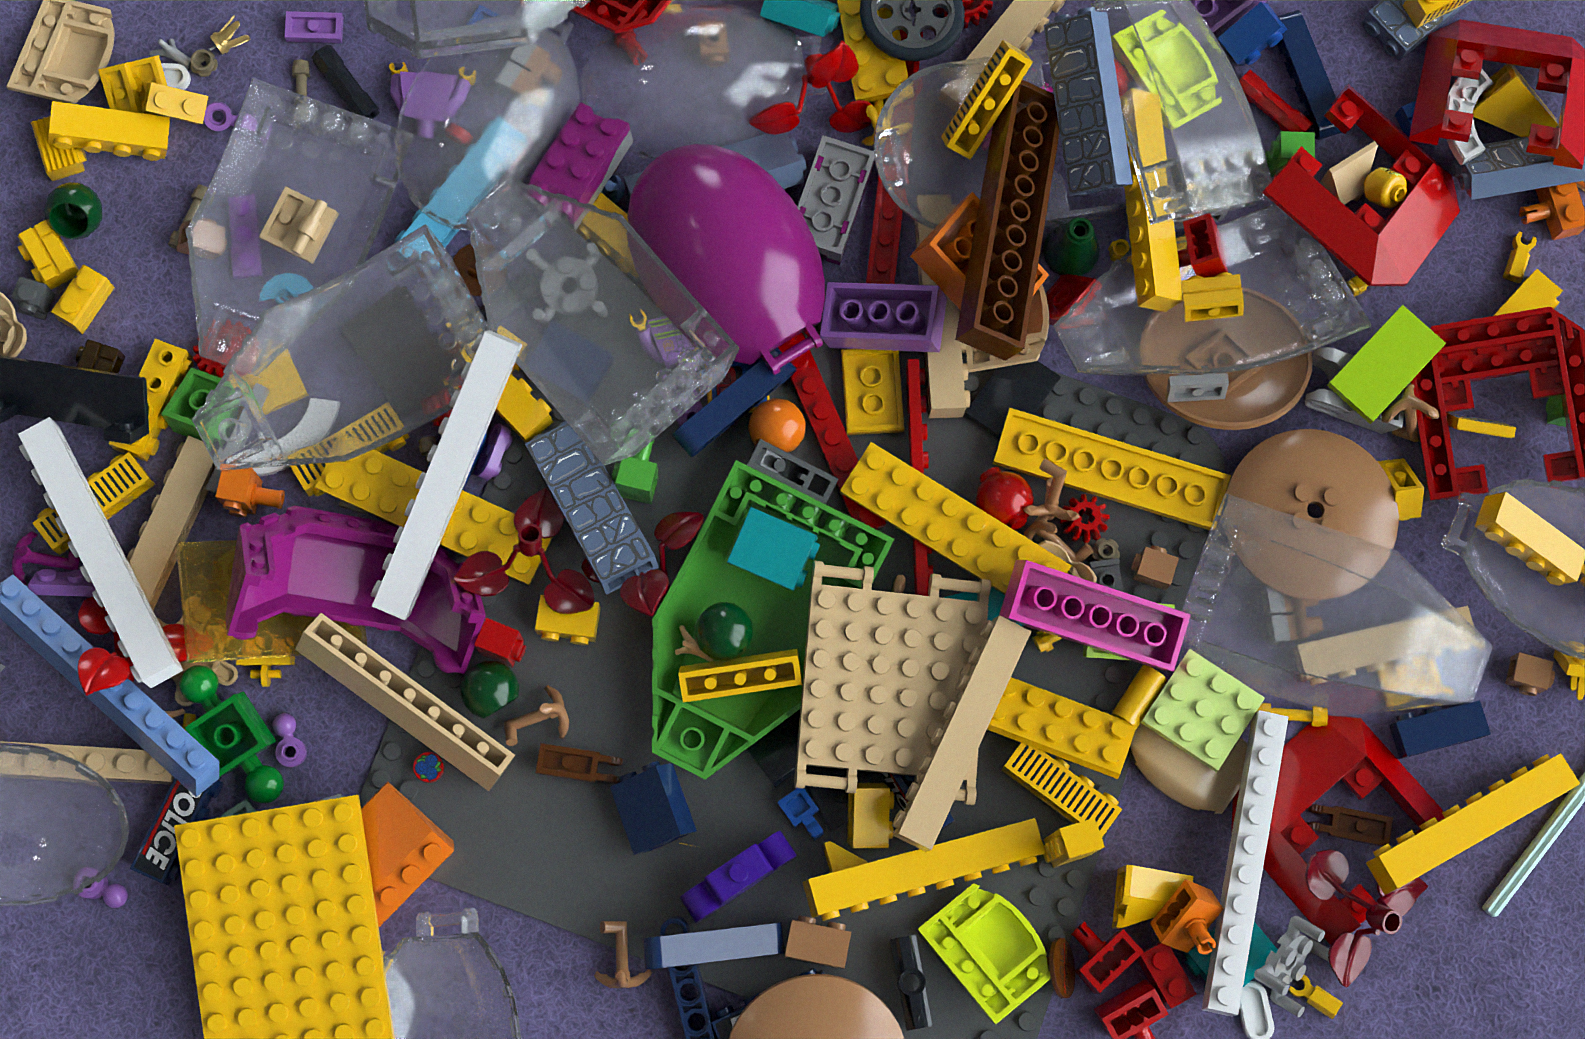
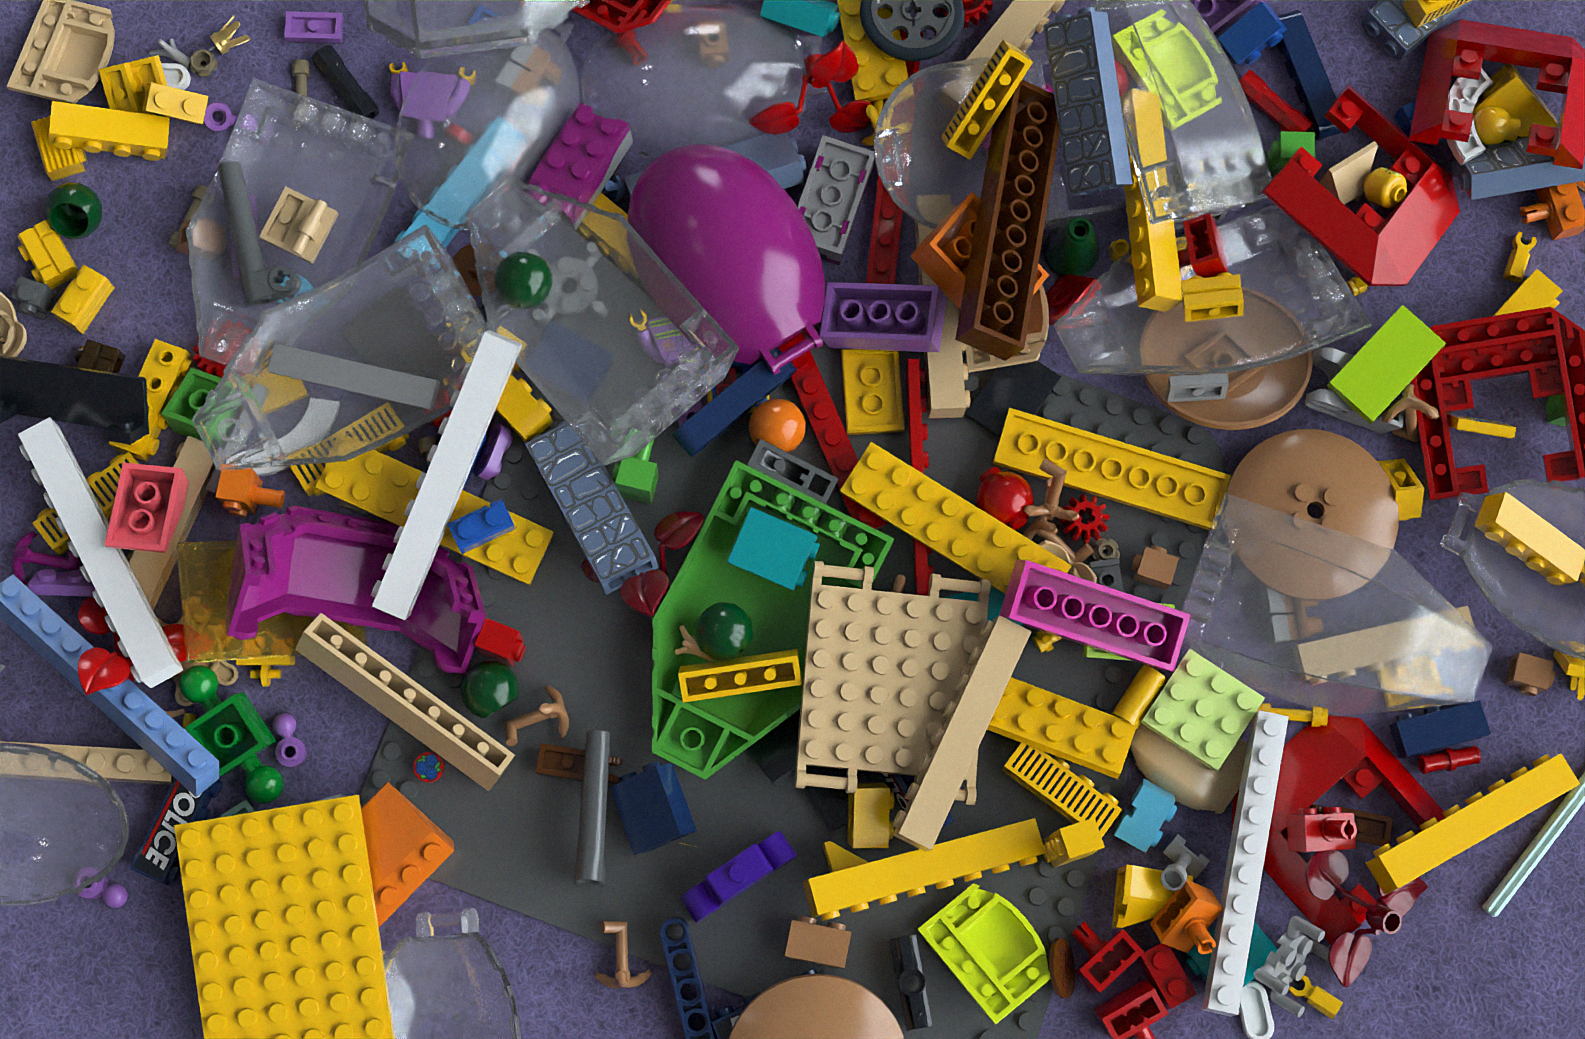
dark red plant [454,488,595,614] -> none
yellow brick [535,595,601,645] -> none
beam [643,922,785,969] -> none
blue plate [777,788,824,841] -> none
none -> coral slope [105,462,189,553]
none -> dark grey axle [218,161,301,306]
none -> light grey tile [267,343,440,411]
none -> blue brick [447,498,515,554]
none -> dark green helmet [495,252,553,309]
none -> dark grey axle [575,730,611,886]
none -> medium azure brick [1114,778,1177,853]
none -> light grey bar [1161,834,1210,891]
none -> red brick [1286,807,1357,852]
none -> red pin [1417,745,1481,774]
none -> yellow piece [1473,106,1520,145]

